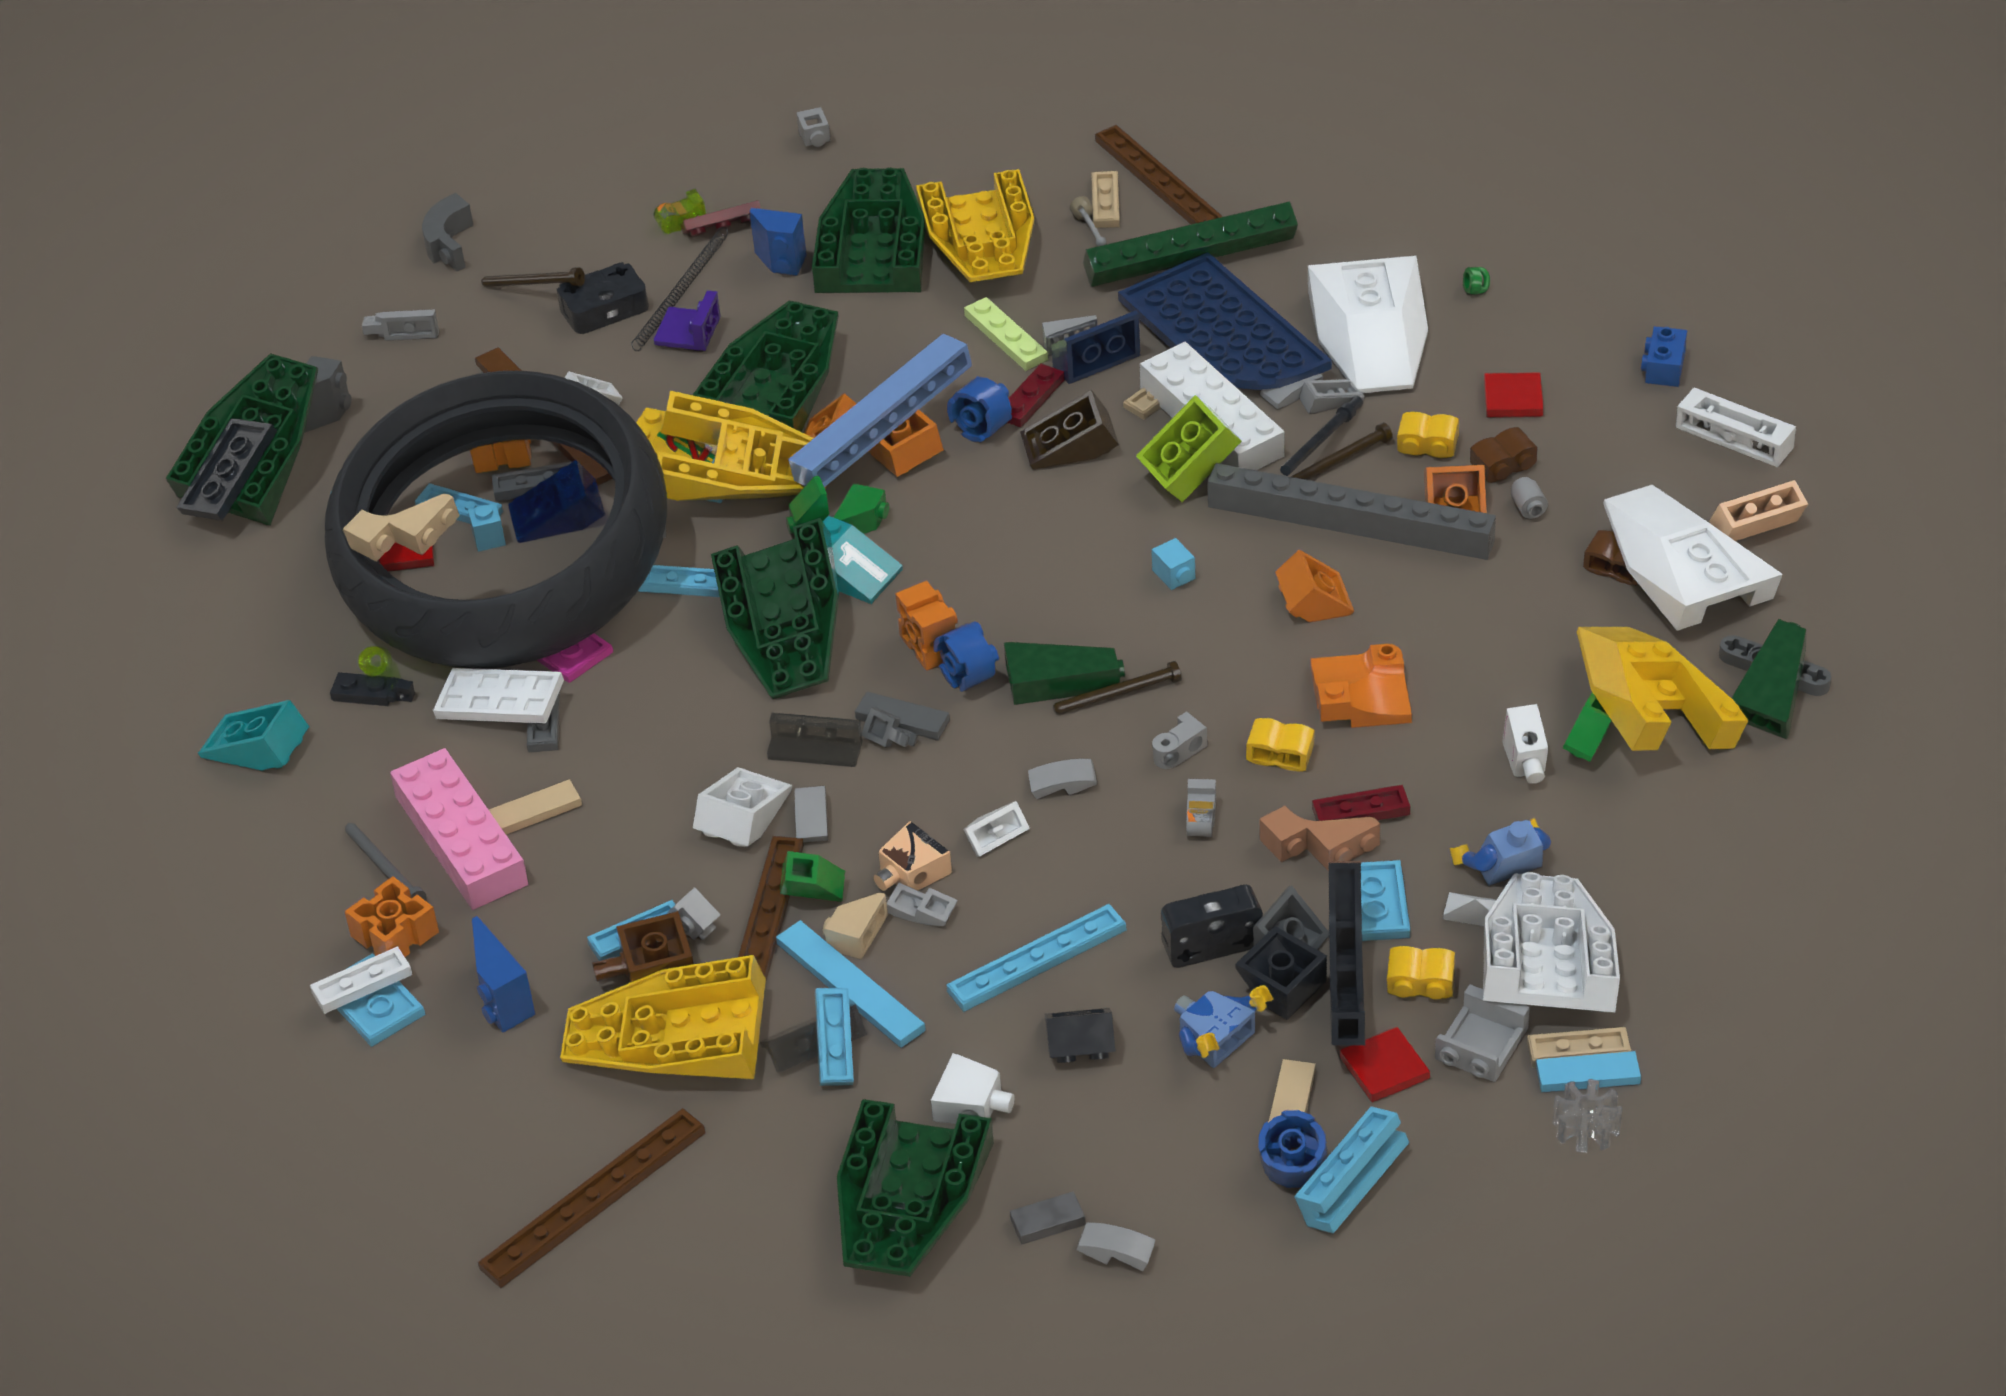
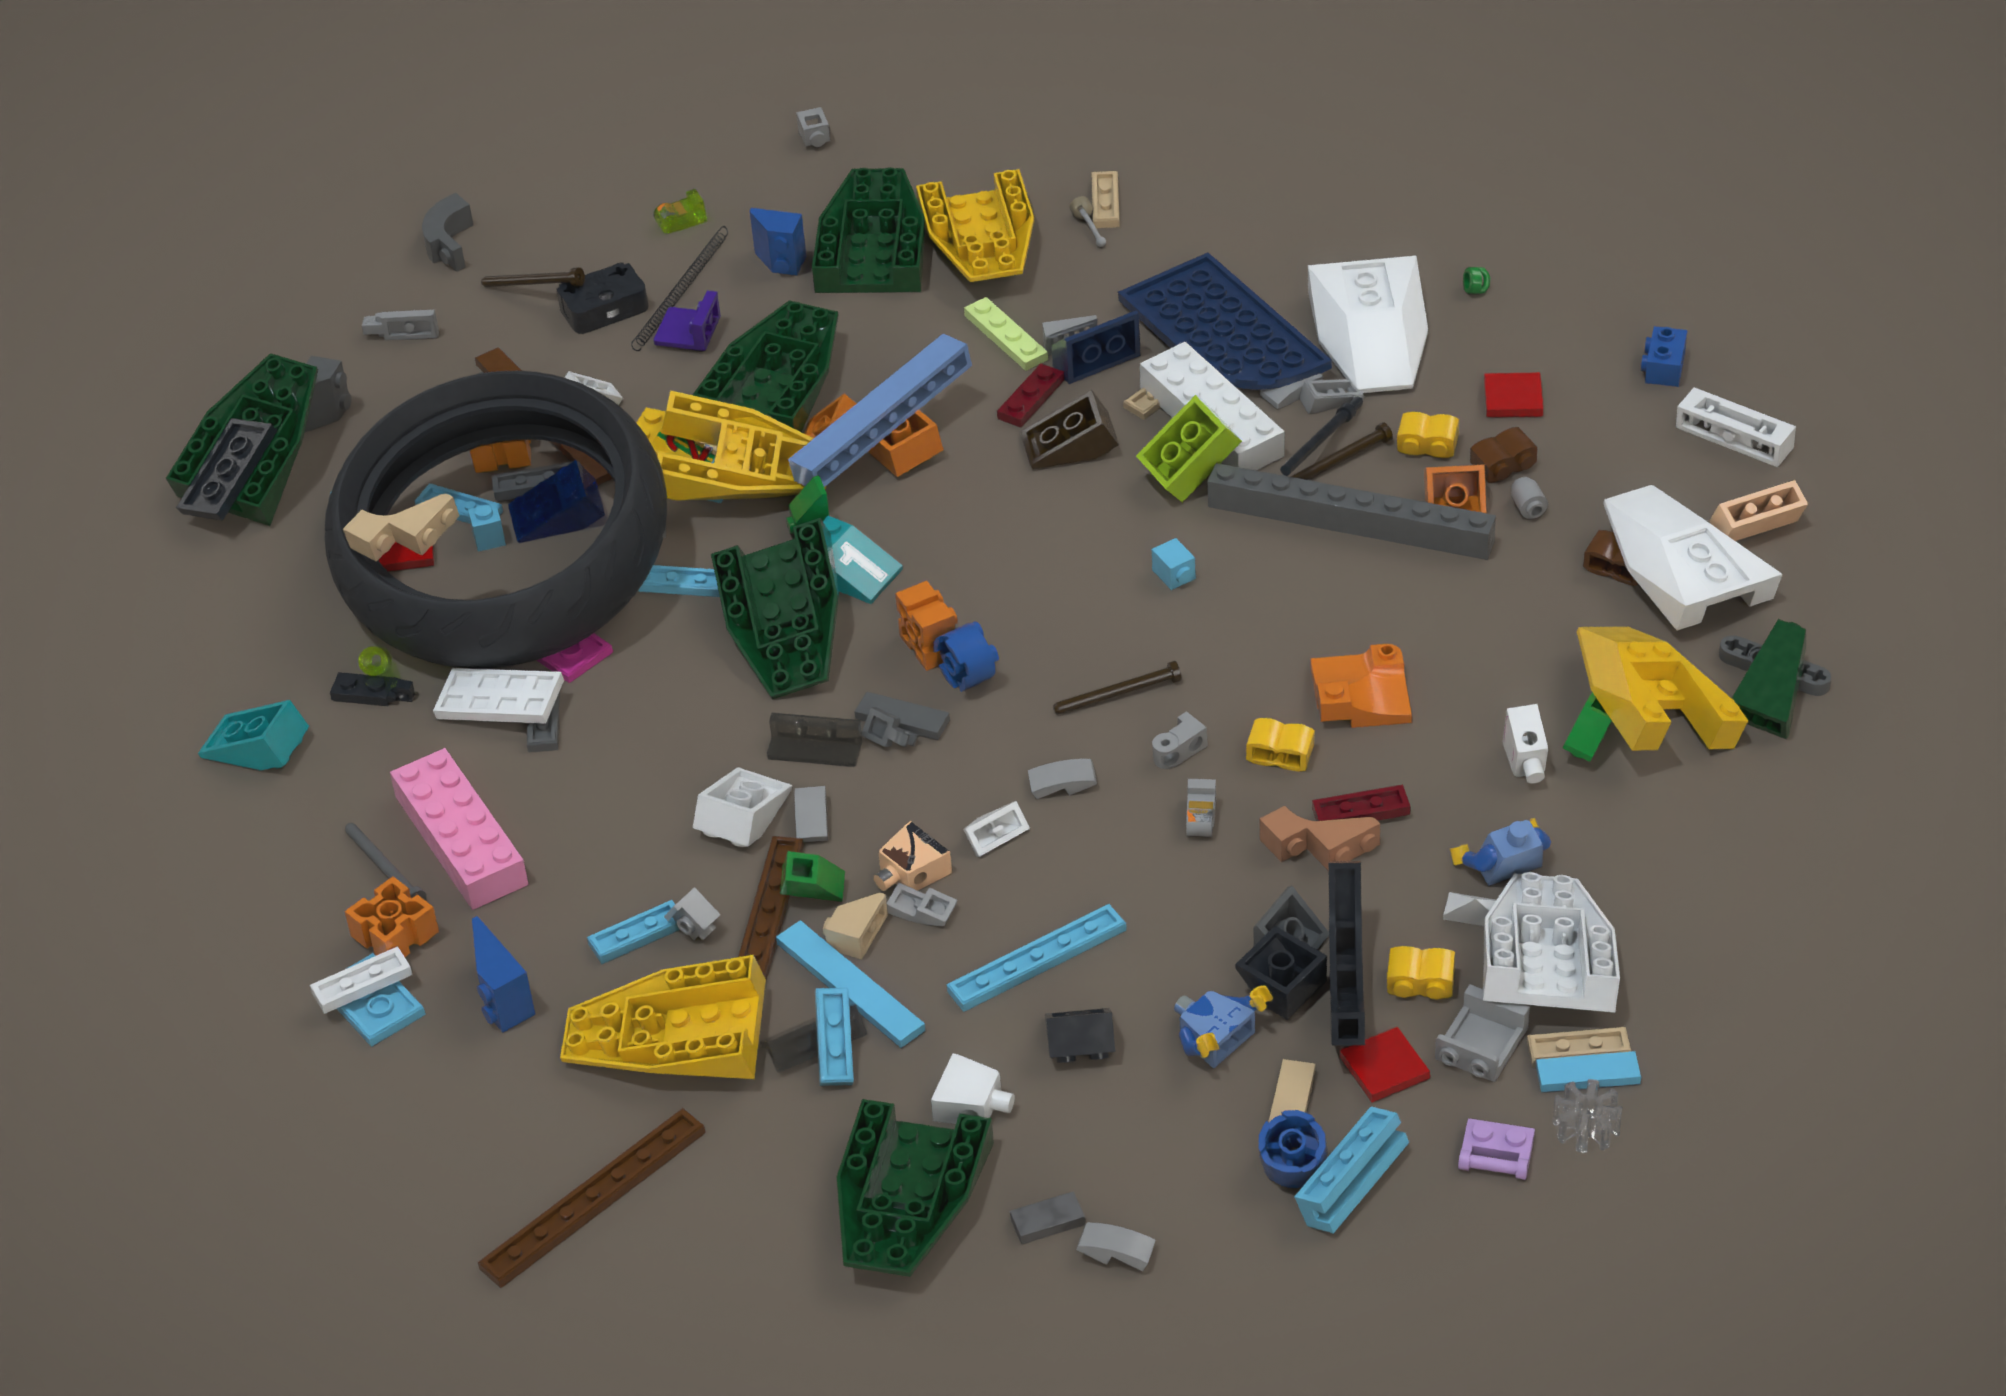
tan tile [489,779,582,834] -> none
reddish brown brick [592,911,694,983] -> none
plate [680,200,761,236] -> none
green slope [834,483,889,534] -> none
blue brick [947,376,1012,442] -> none
dark green slope [1004,642,1125,705] -> none
dark green brick [1083,201,1298,287] -> none
reddish brown tile [1095,125,1223,224] -> none
black axle [1161,884,1263,968] -> none
orange slope [1275,549,1354,622] -> none
medium azure tile [1361,860,1410,941] -> none
none -> lavender plate [1458,1118,1535,1180]

